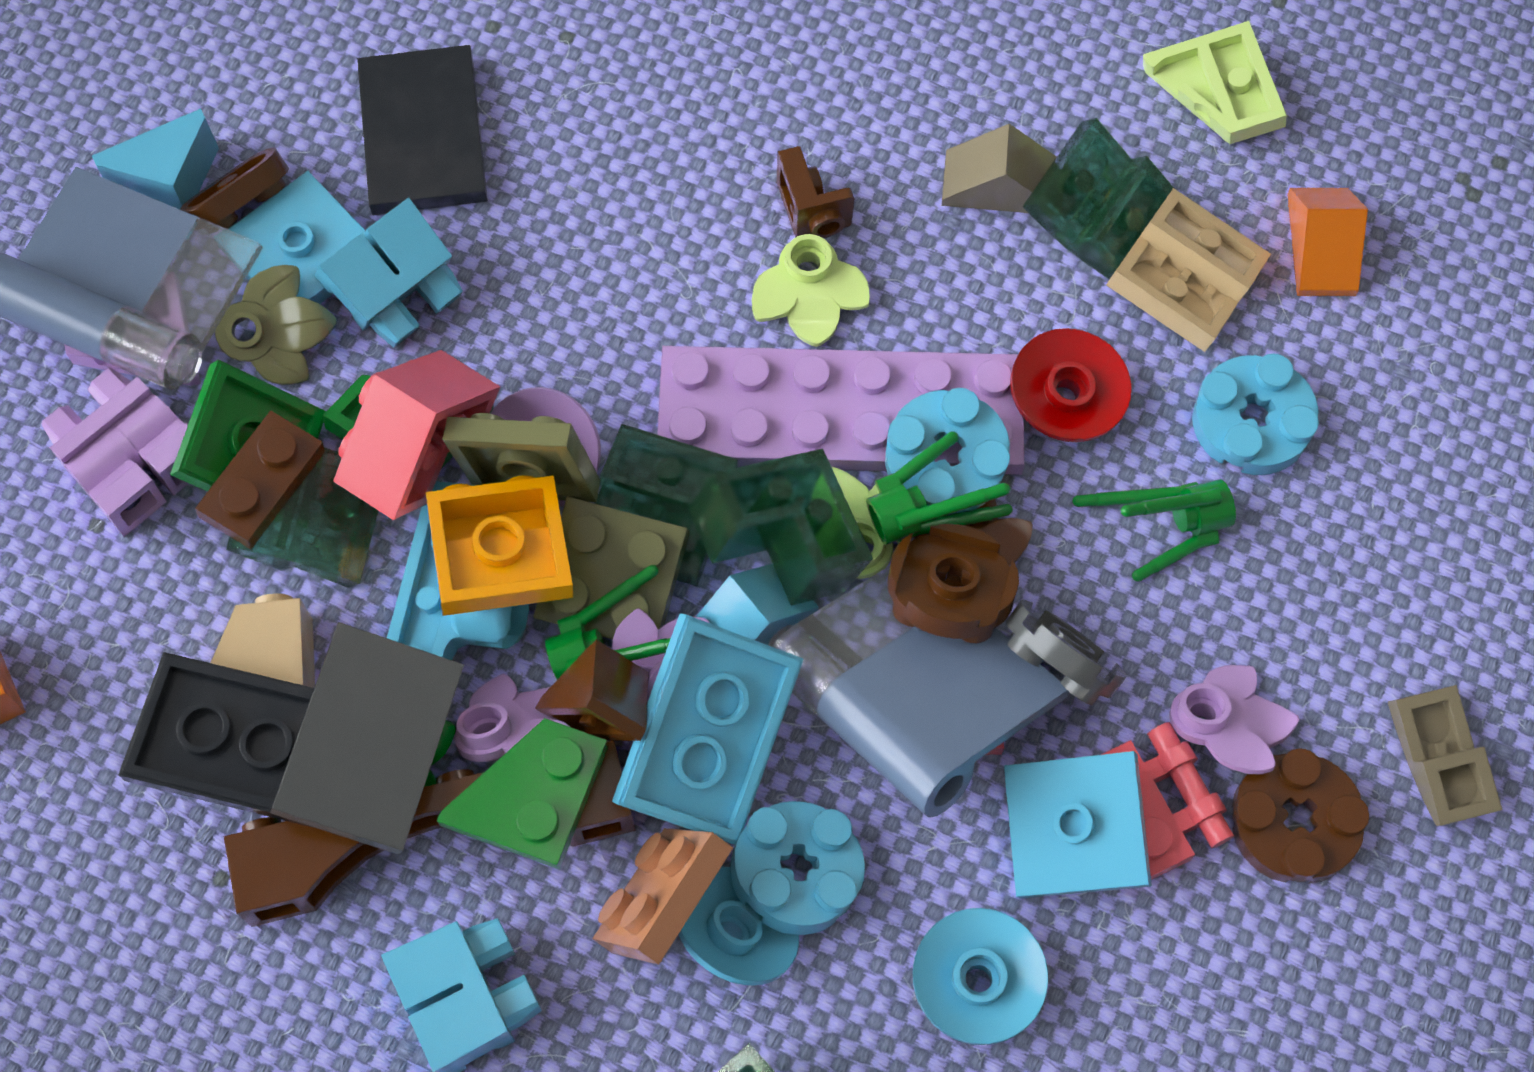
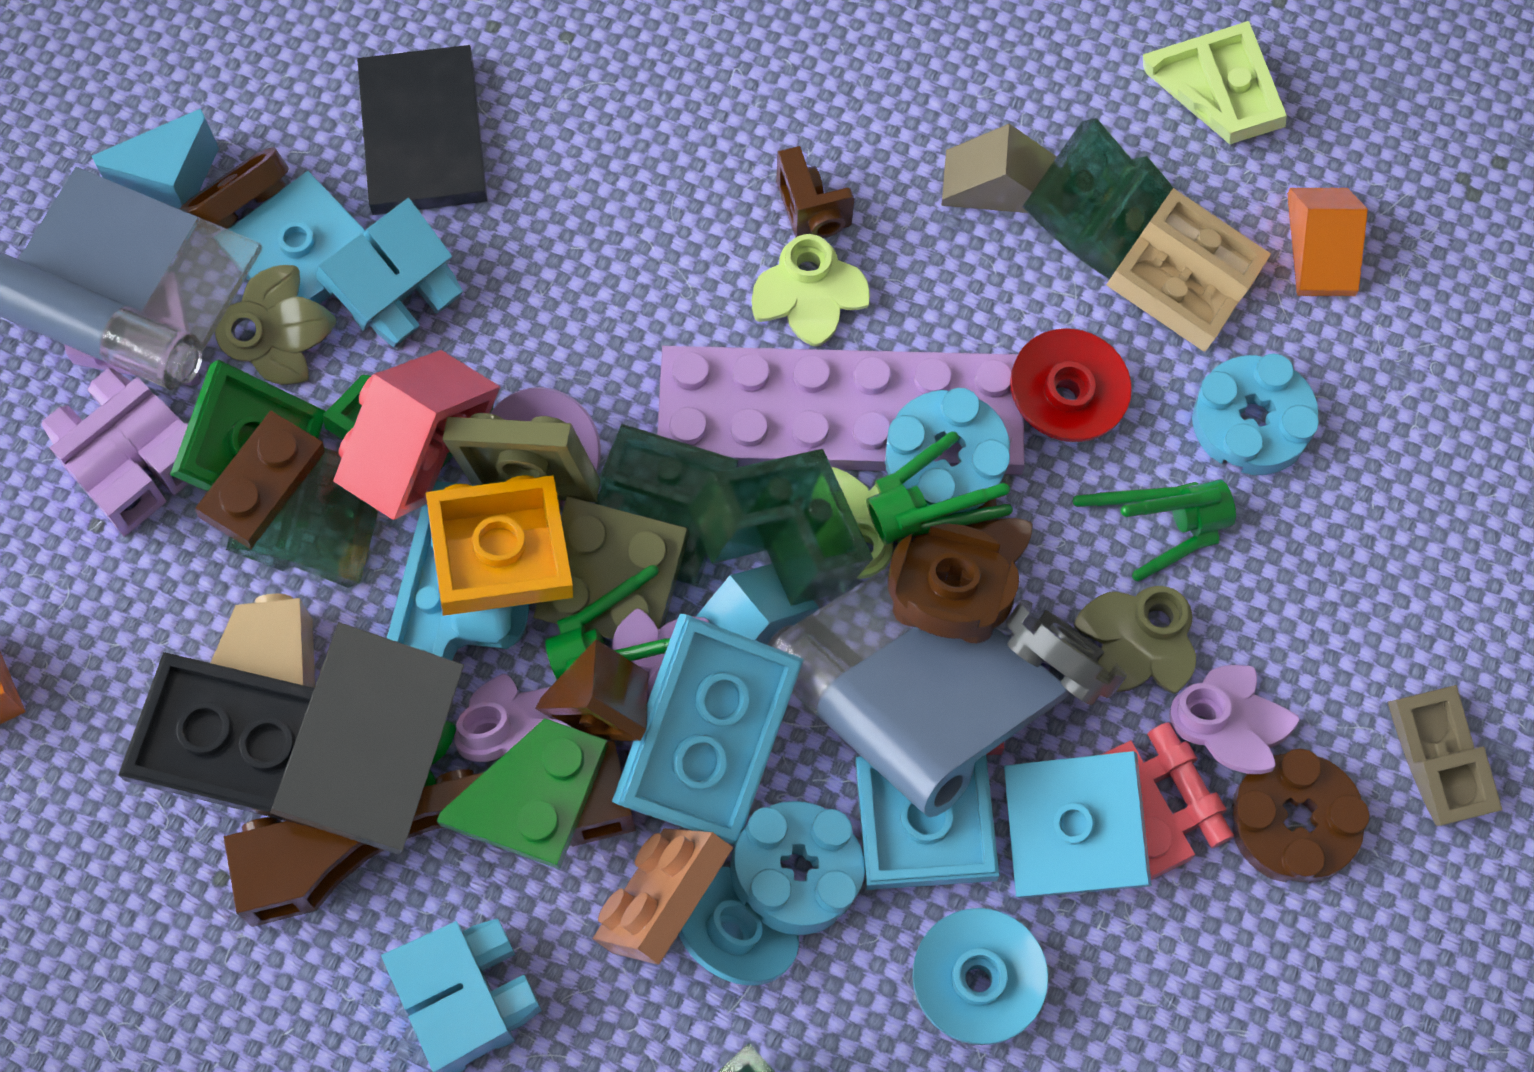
none -> medium azure plate [855,755,1000,890]
none -> olive plate [1074,586,1196,694]

